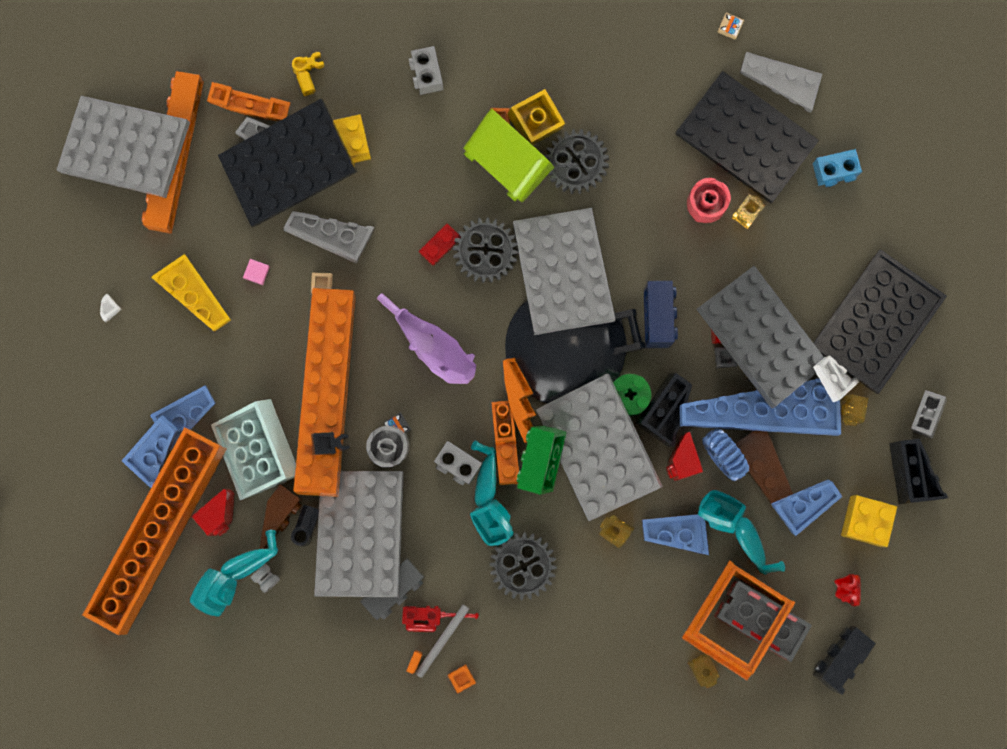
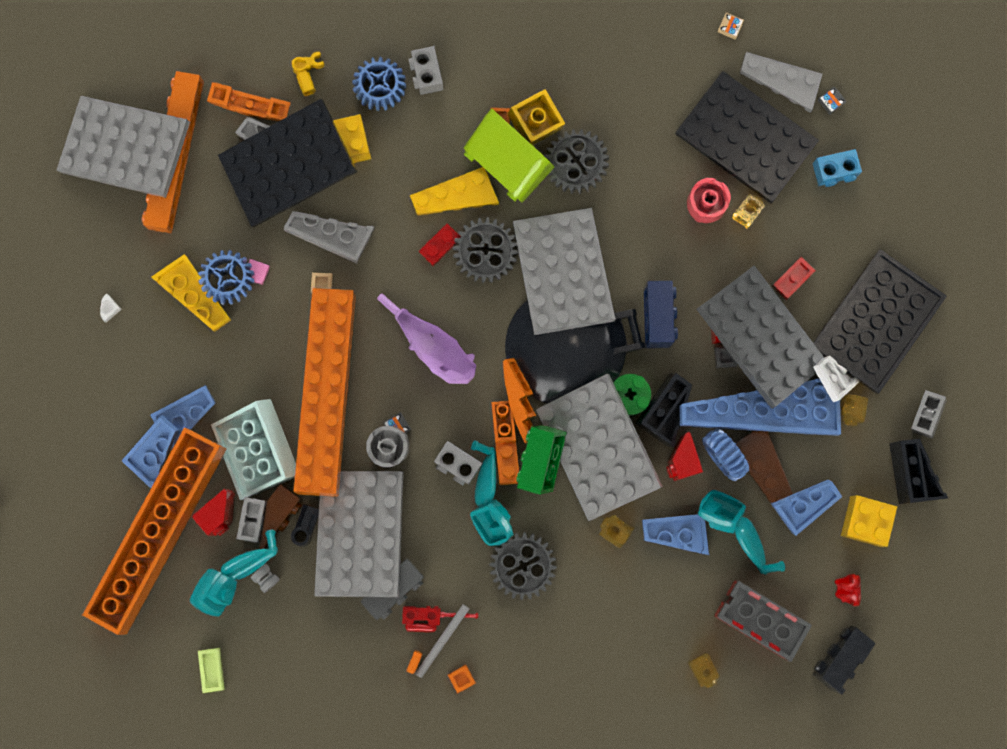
black plate [311,432,350,456] -> none
orange piece [682,561,795,680] -> none
none -> medium blue gear [198,250,255,305]
none -> yellowish green tile [198,647,225,693]
none -> light grey brick [237,497,267,542]
none -> medium blue gear [352,57,406,111]
none -> yellow wing [410,167,499,215]
none -> red plate [772,257,816,300]
none -> tile [818,87,847,115]

